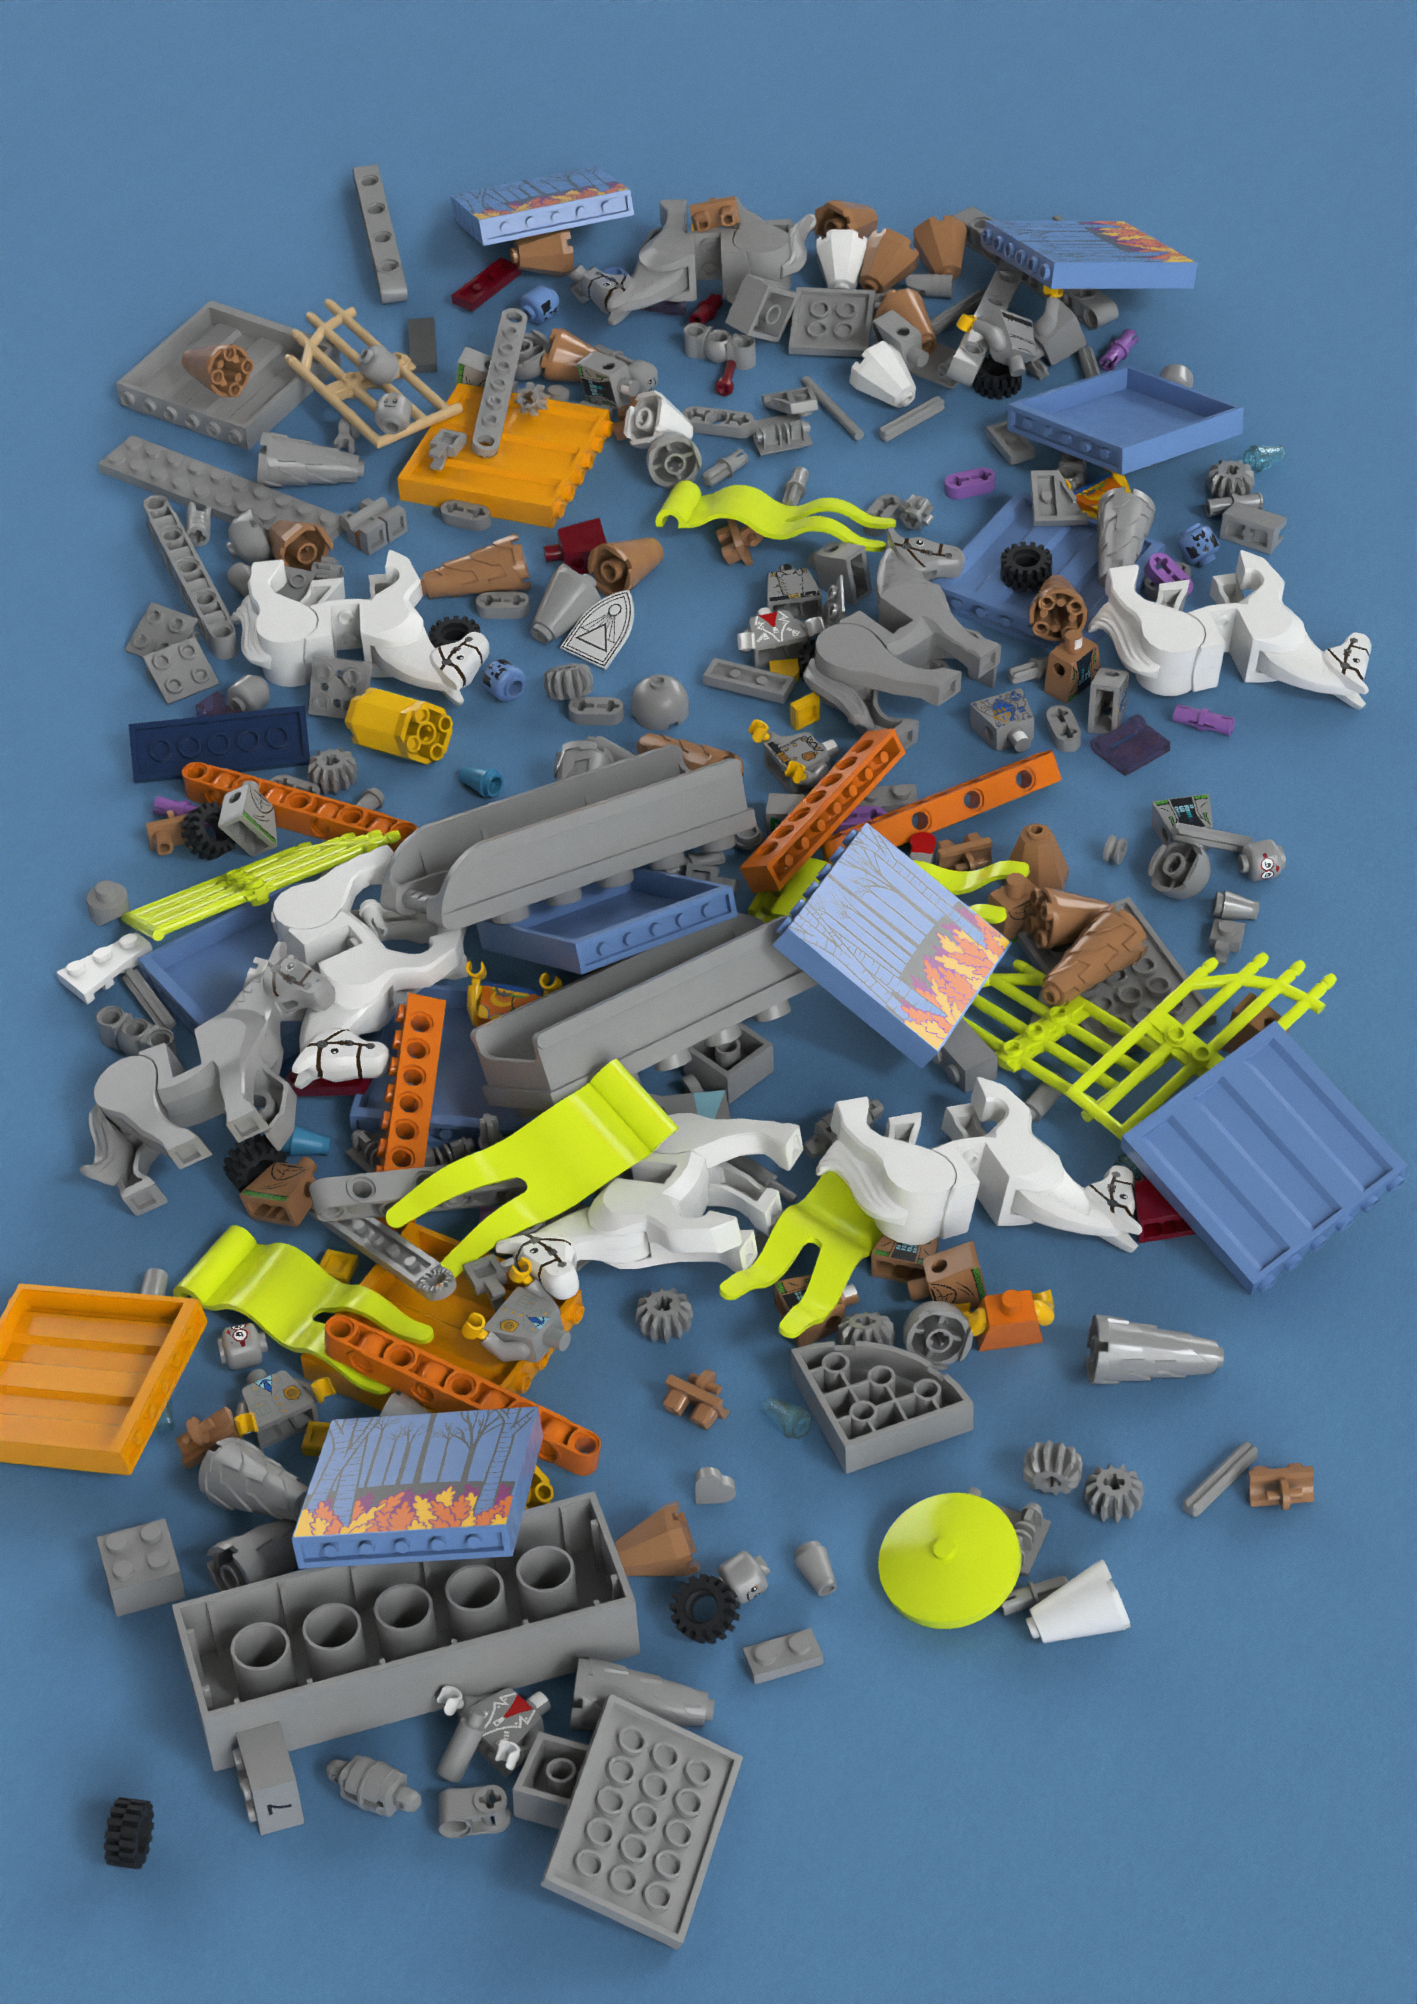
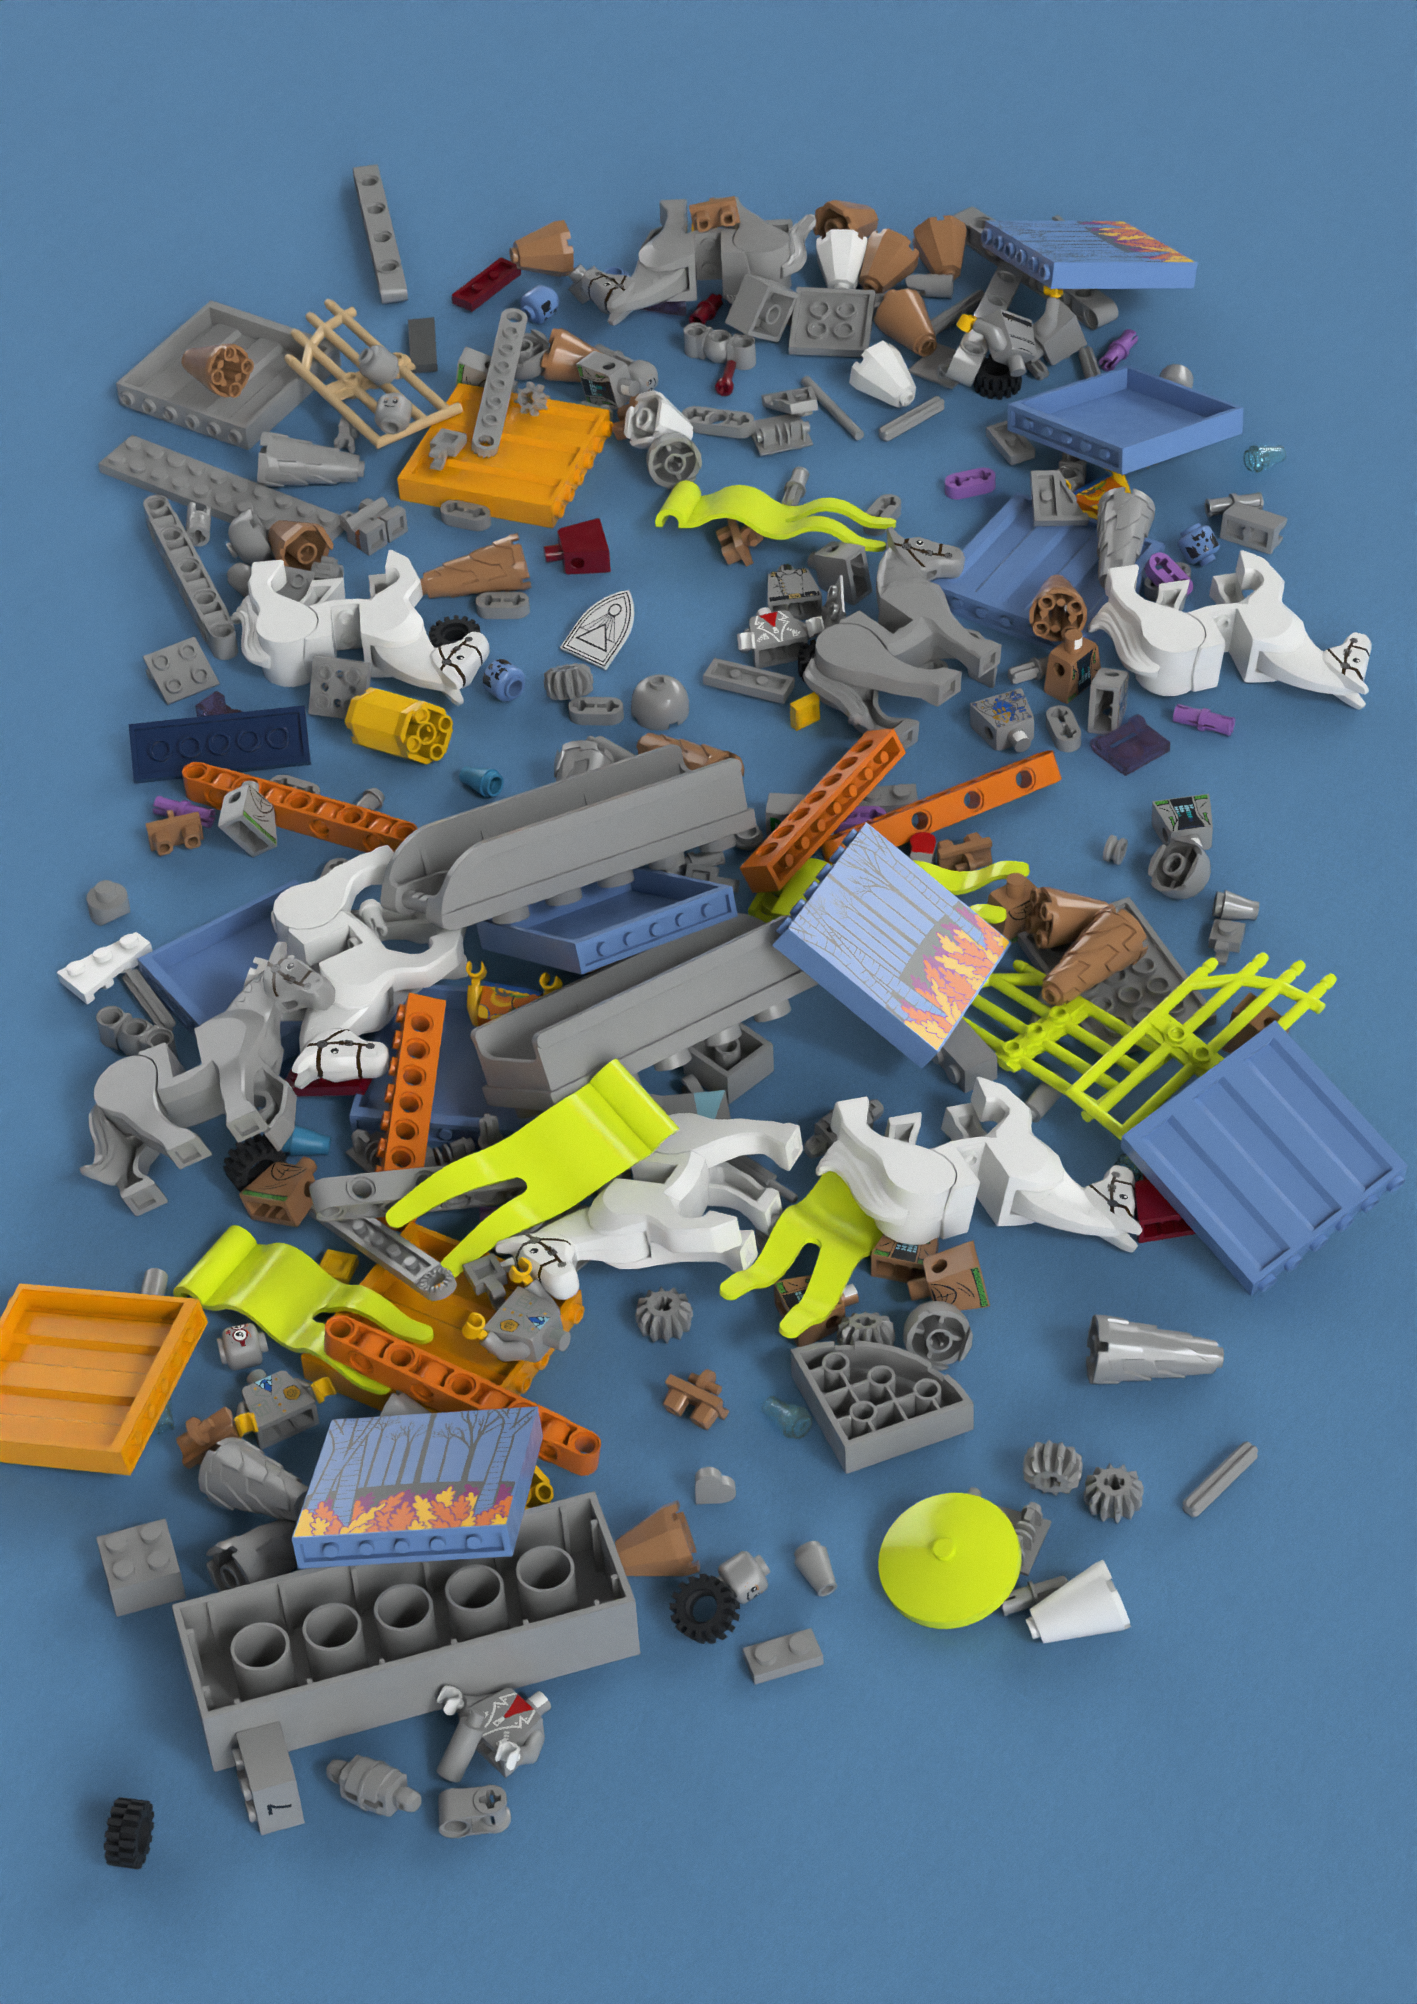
neon yellow piece [121,830,401,941] -> none
light grey hinge [125,602,199,657] -> none
black tyre [181,802,237,861] -> none
light grey head [227,674,270,712] -> none
yellow tile [301,1421,331,1457] -> none
light grey gear [307,747,358,795] -> none
medium blue panel [450,165,634,246] -> none
light grey brick [512,1732,589,1829] -> none
light grey cone [530,564,602,644] -> none
light grey plate [540,1694,743,1950] -> none
light grey plate [544,385,570,402] -> none
light grey cone [570,1656,715,1731] -> none
medium nougat cone [588,537,664,596] -> none
light grey axle [702,449,749,486] -> none
light grey torso [748,719,839,794] -> none
yellow tile [769,658,800,683] -> none
light grey torso [872,310,929,371] -> none
light grey gear [898,494,934,531] -> none
orange torso [951,1289,1055,1352] -> none
black tyre [1001,542,1052,592] -> none
medium nougat cone [1003,823,1069,890] -> none
light grey axle [1170,822,1253,853] -> none
light grey gear [1207,458,1255,498] -> none
light grey head [1238,839,1286,882] -> none
medium nougat hips [1249,1463,1314,1510] -> none

